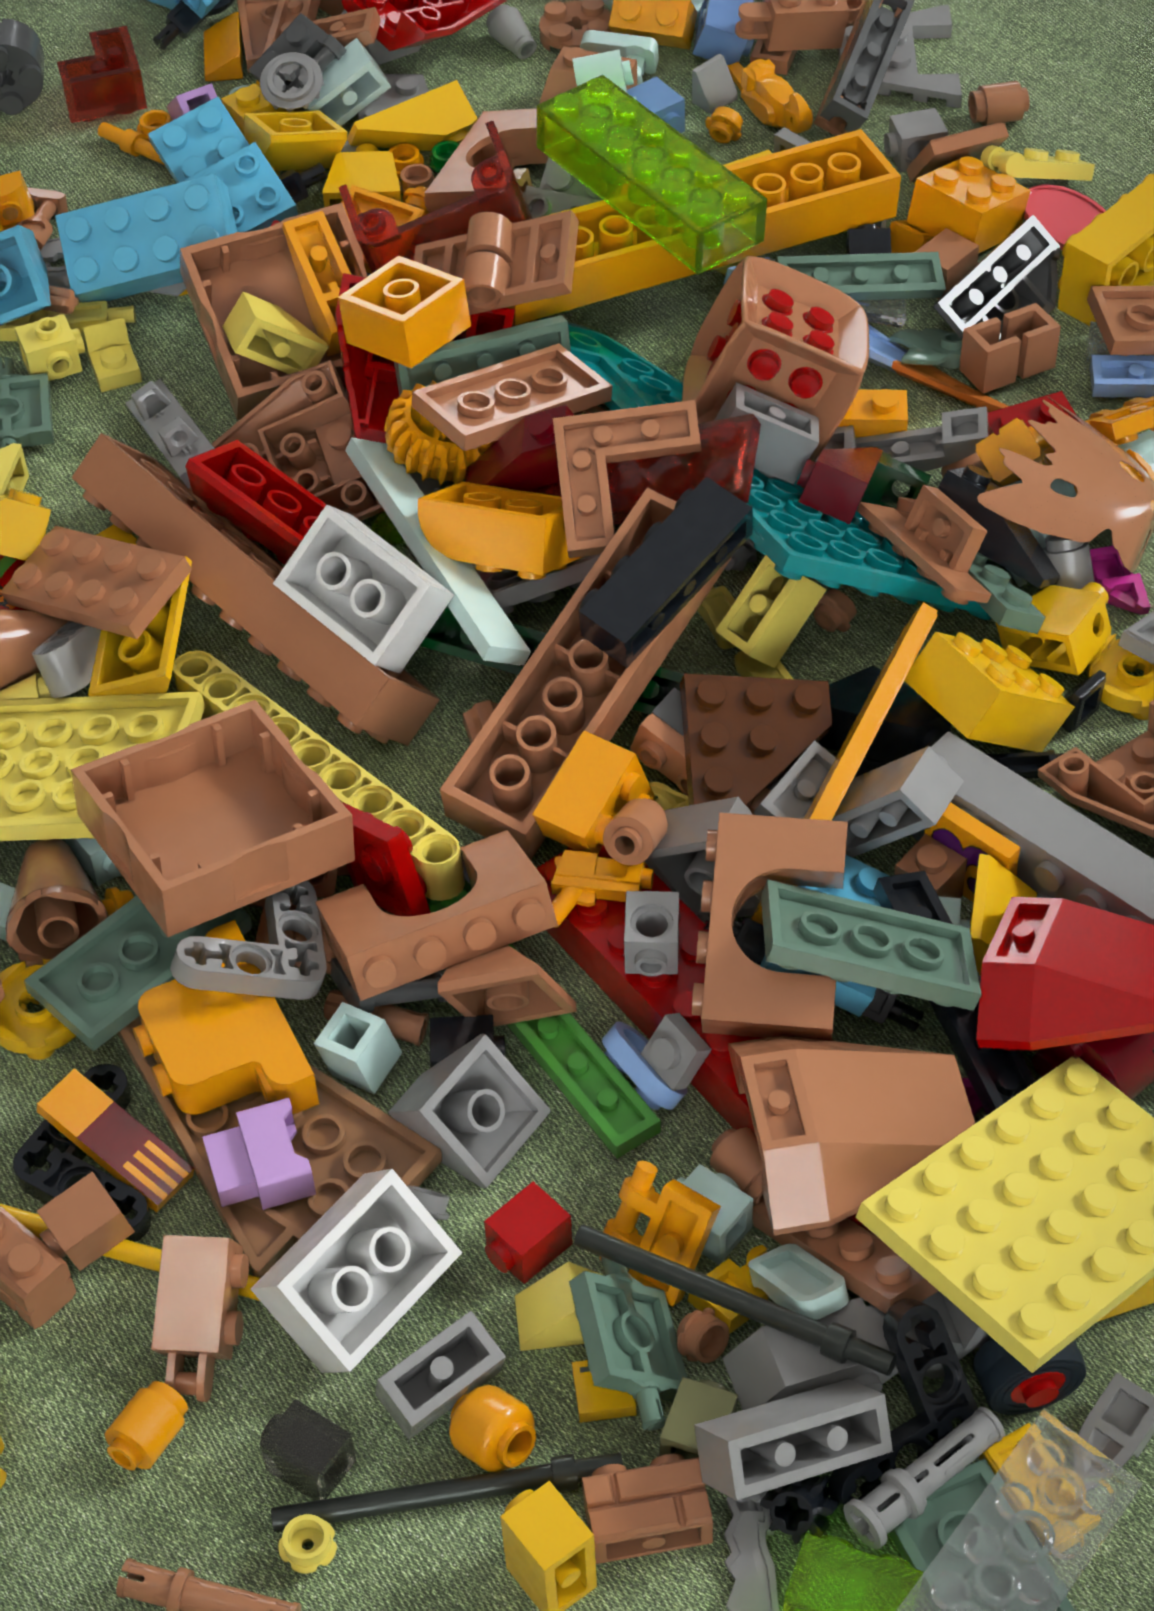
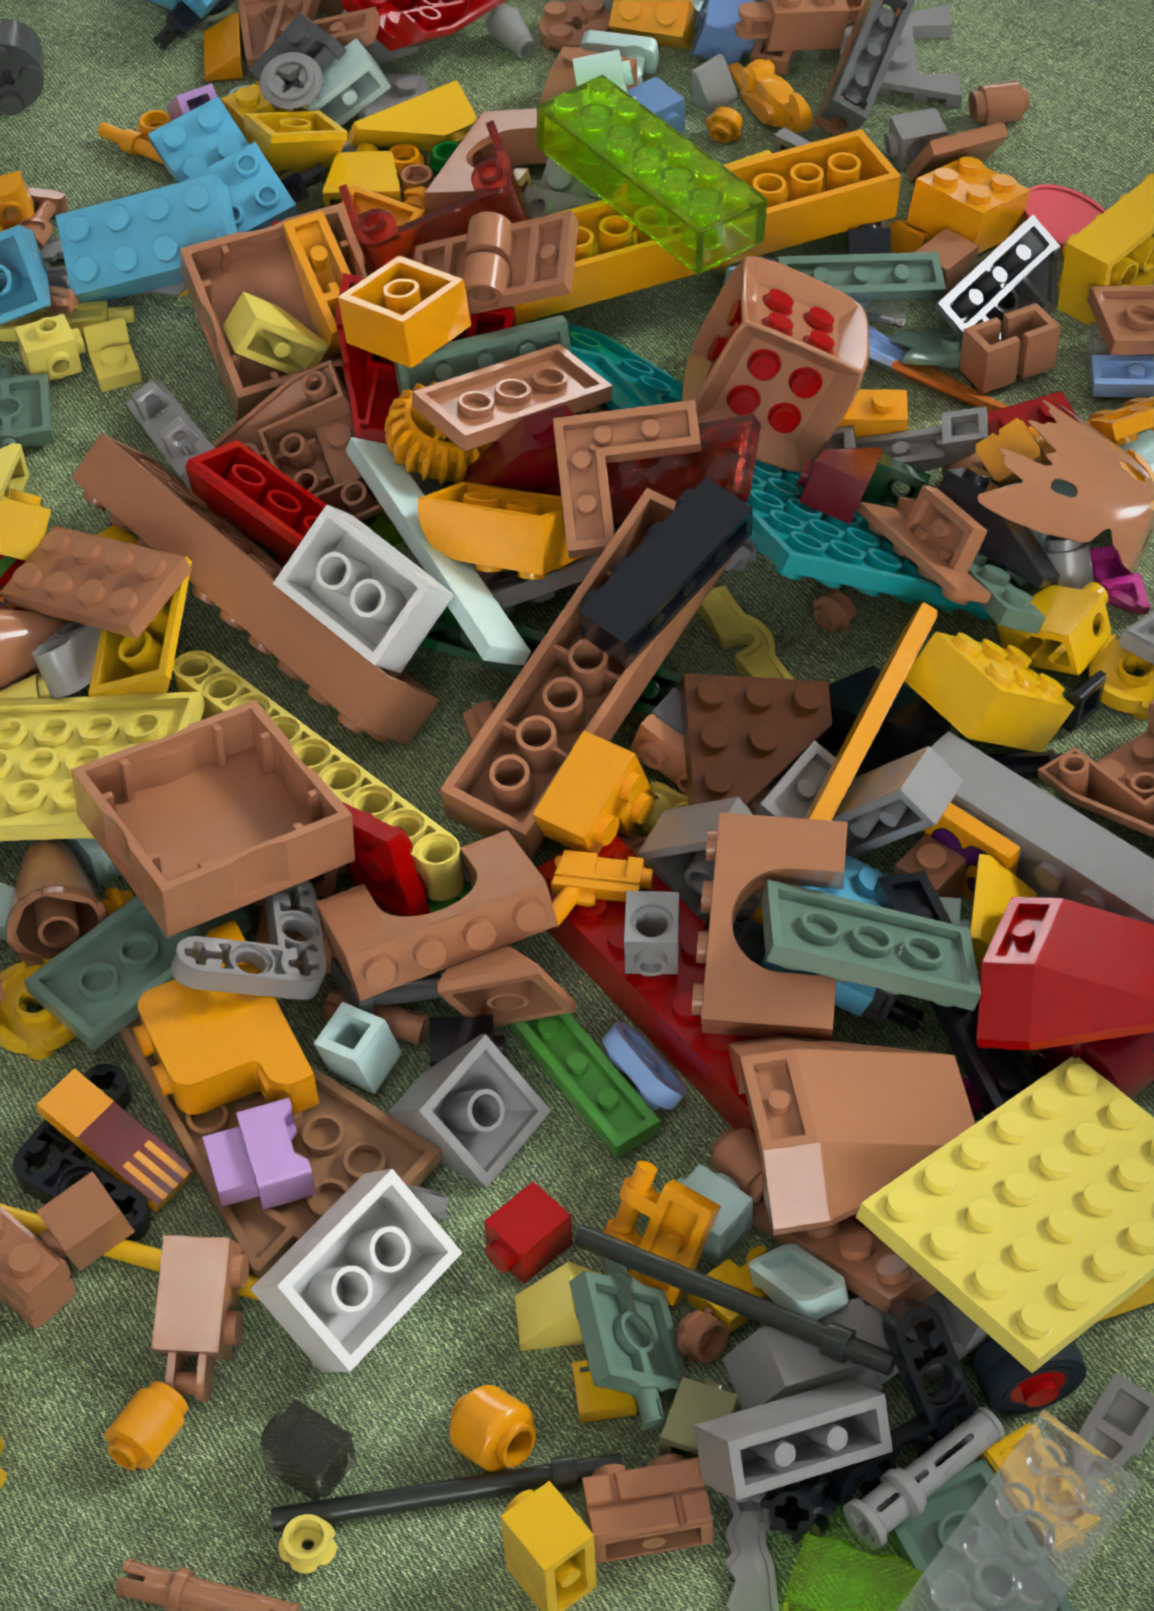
clear red brick [57,25,147,123] -> none
light grey brick [375,1311,506,1440] -> none
nougat brick [603,798,668,865] -> none
light grey plate [641,1013,712,1091] -> none
light grey brick [711,382,819,484] -> none
light yellow brick [715,555,827,668] -> none
light yellow plate [981,145,1095,181] -> none

